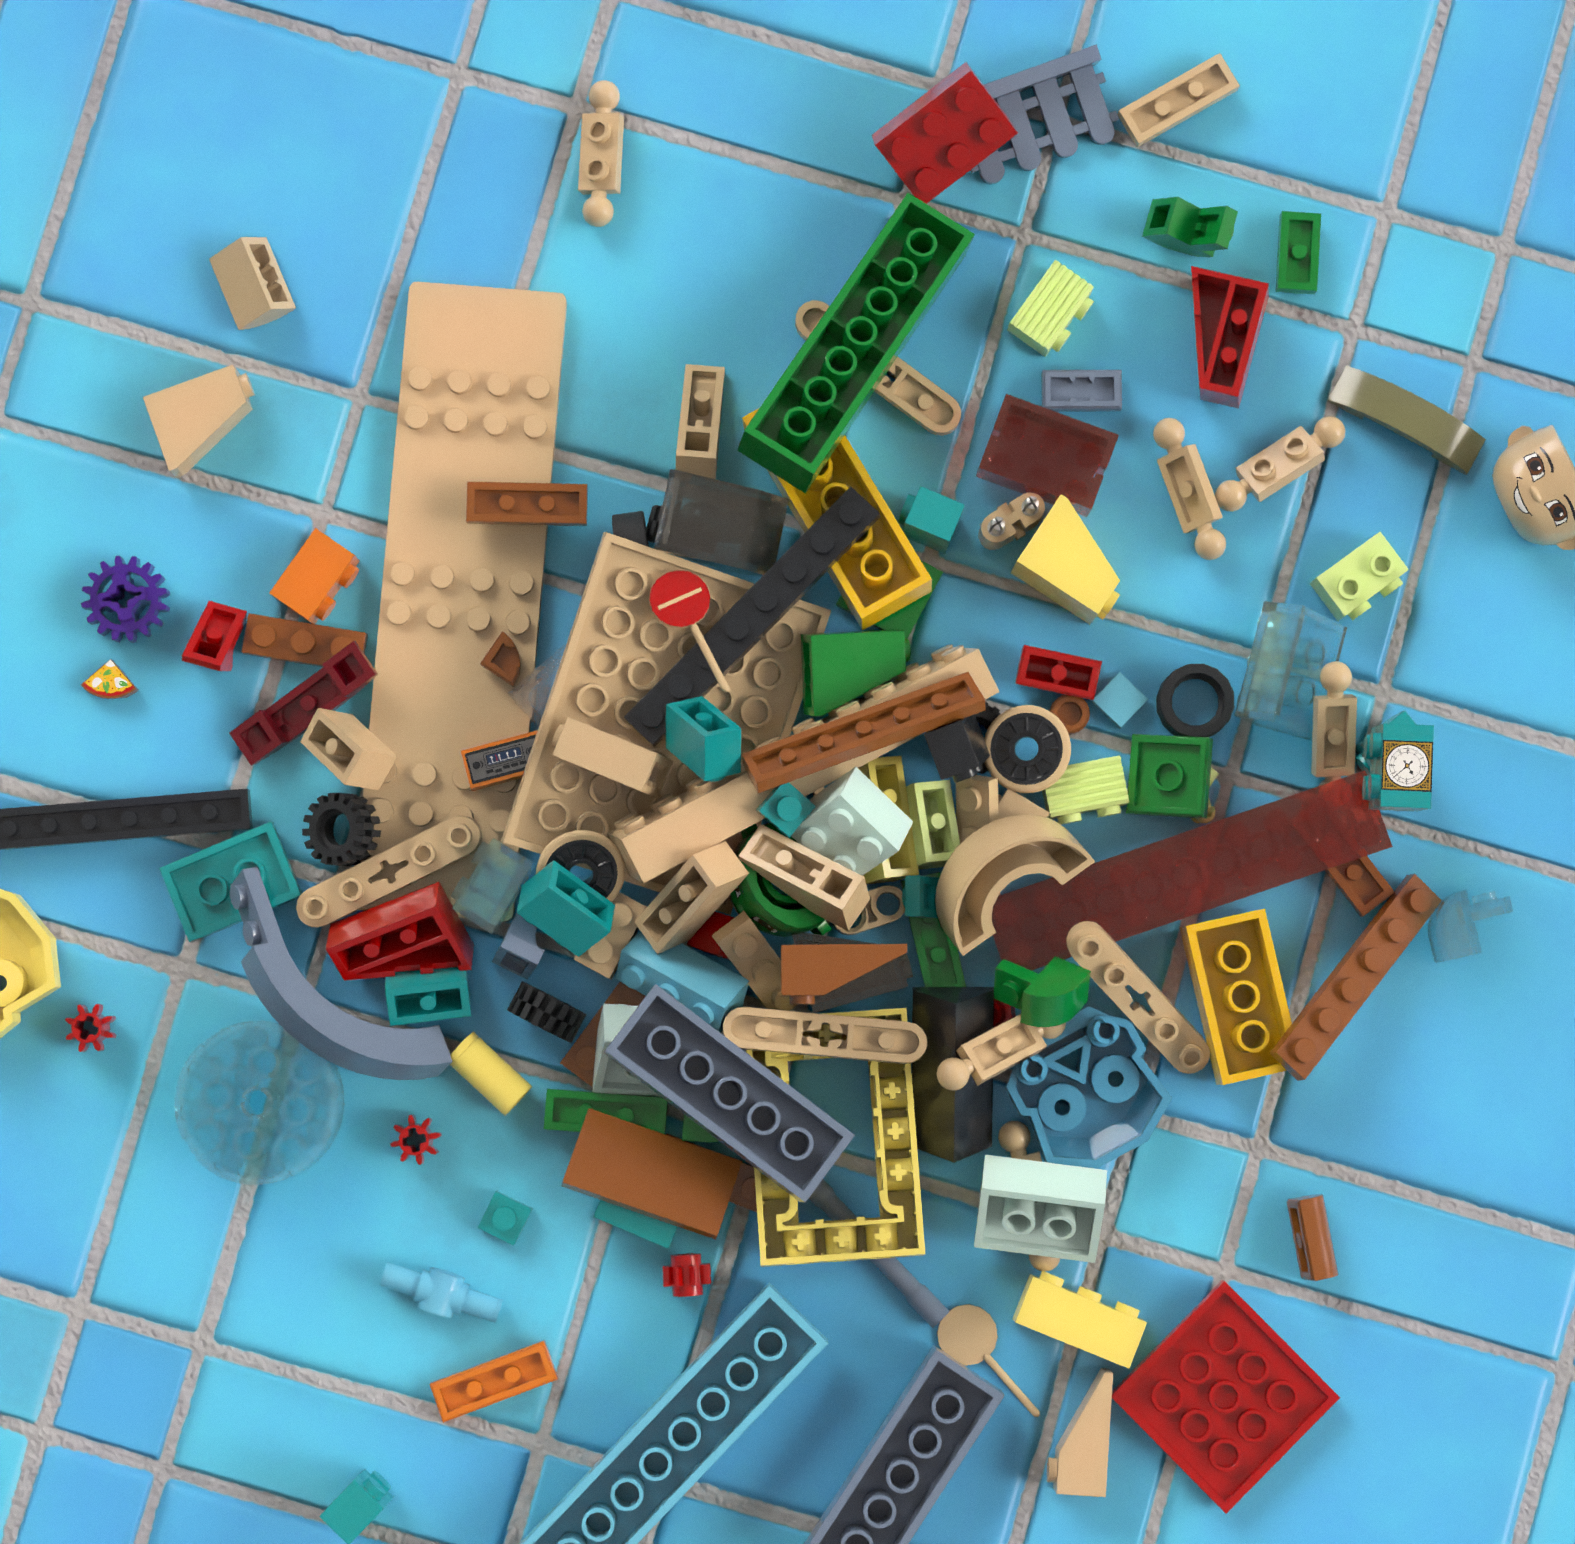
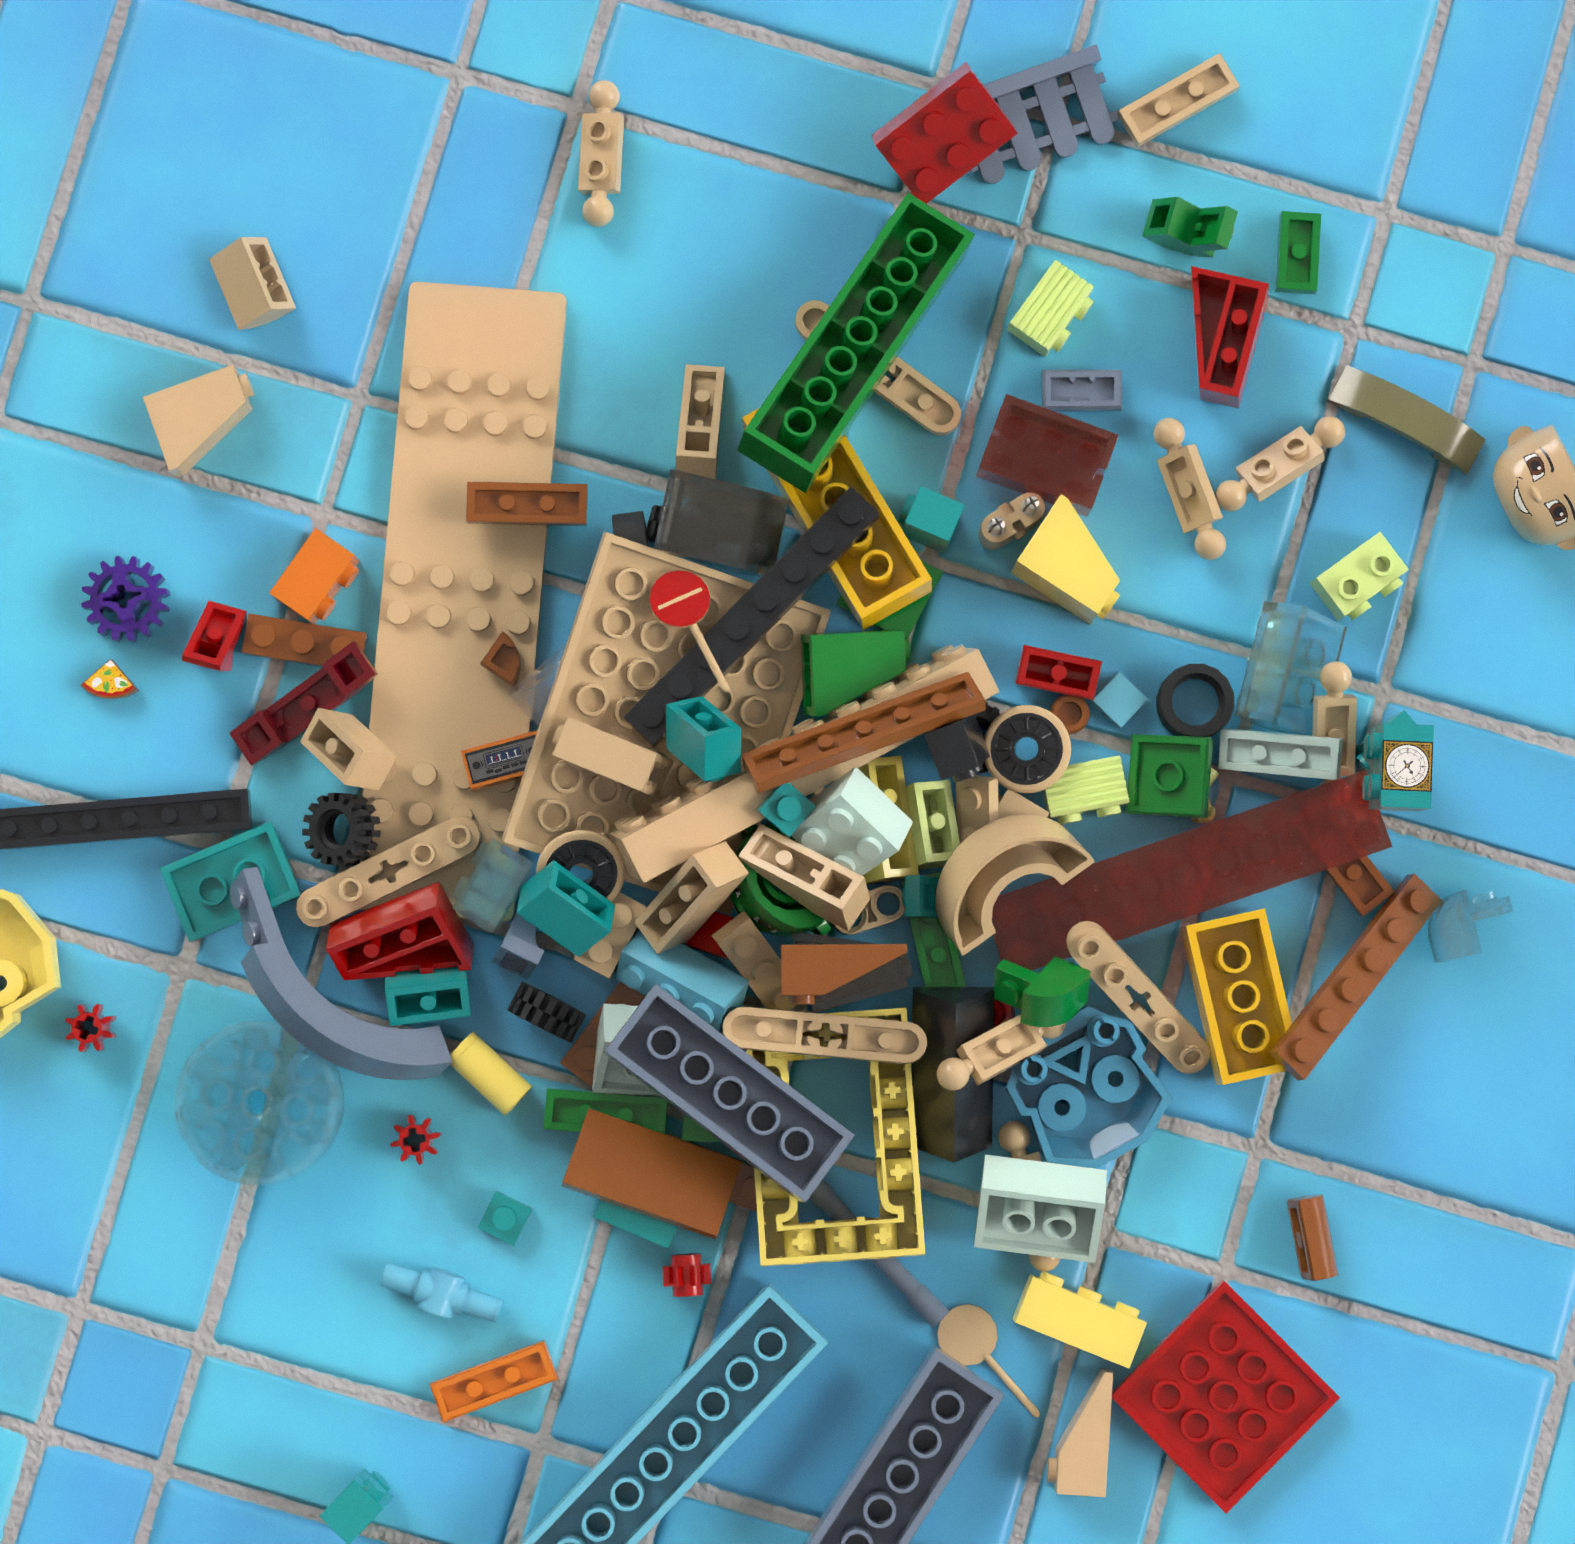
none -> light aqua plate [1218,728,1343,780]

